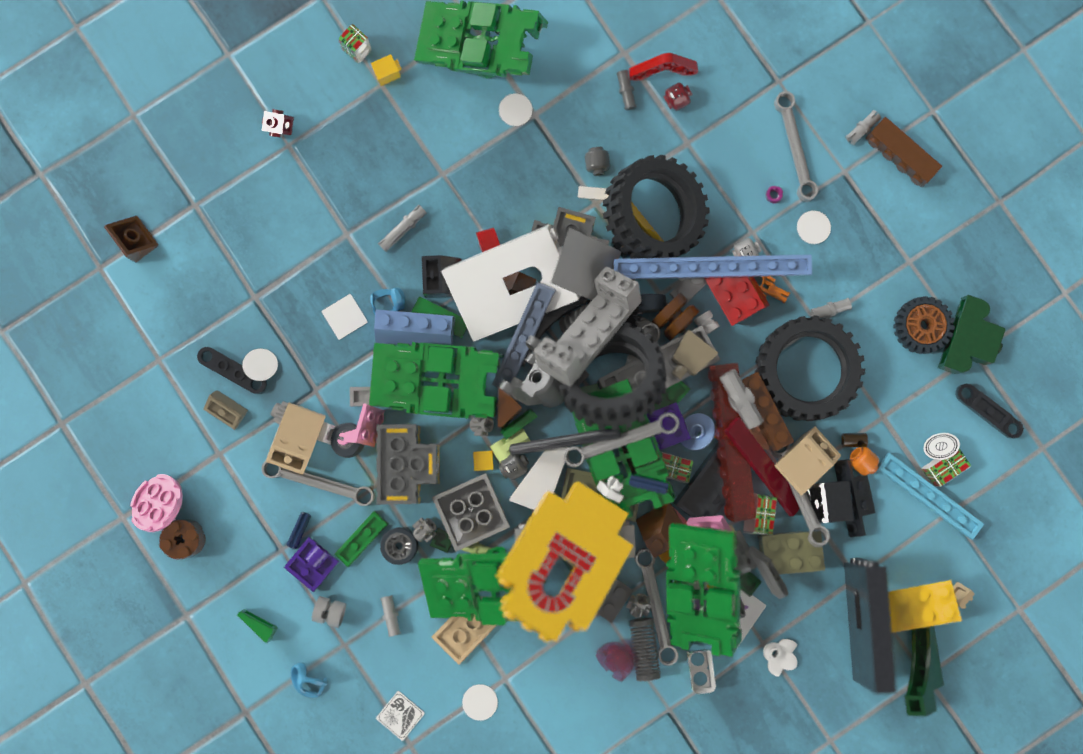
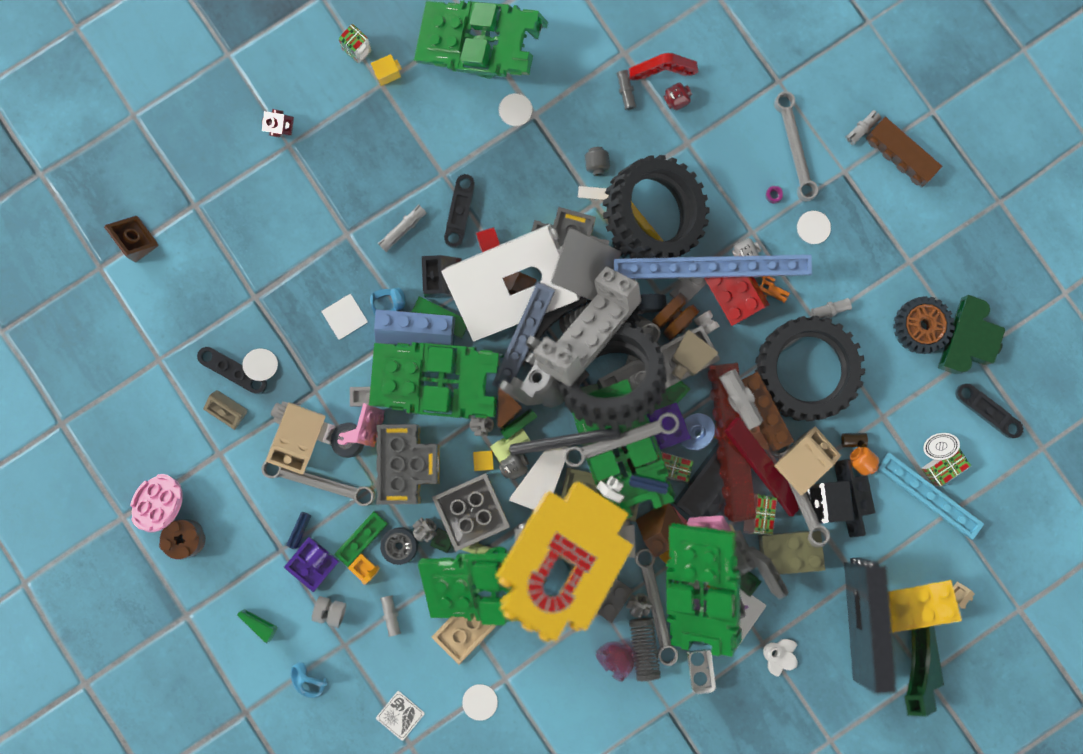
none -> light orange tile [348,553,380,585]
none -> black plate [444,174,475,248]

